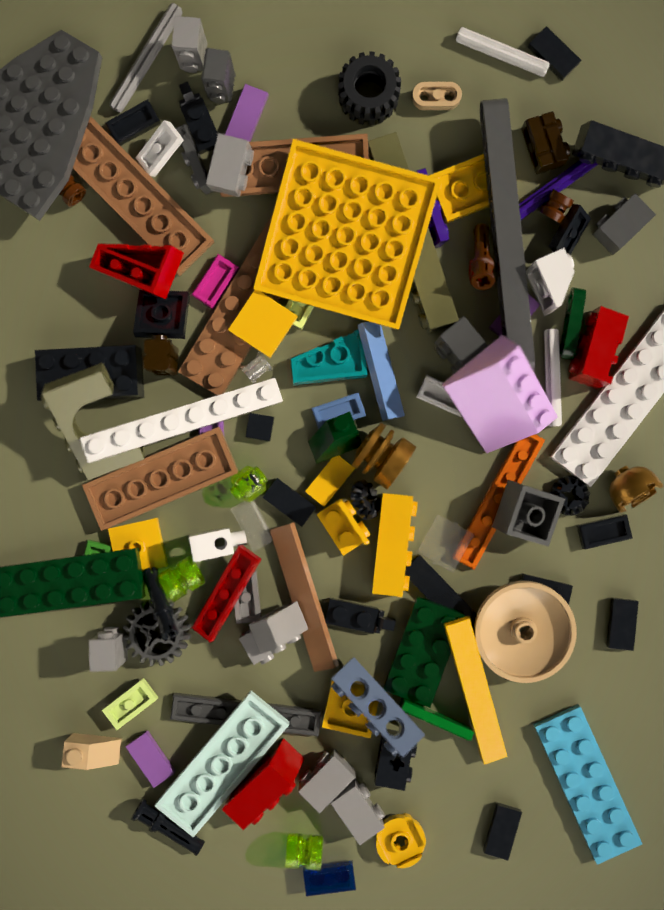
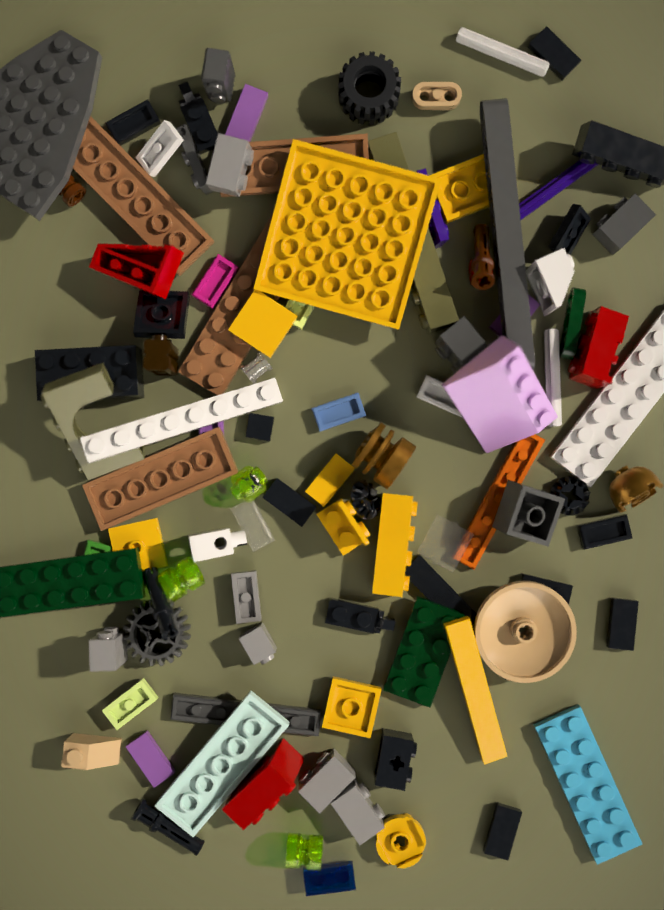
light grey axle [109,3,183,113] -> none
light grey brick [172,16,207,73] -> none
red tile [191,545,261,642] -> none
light grey brick [249,601,309,654] -> none
medium nougat tile [270,522,339,672] -> none
teal wing [291,329,368,385] -> none
dark green slope [308,412,362,464] -> none
sand blue brick [331,657,425,757] -> none
medium blue tile [357,322,405,421] -> none
green tile [399,698,474,741] -> none
dark brown brick [521,111,570,175] -> none
reddish brown wheel [539,189,574,223] -> none

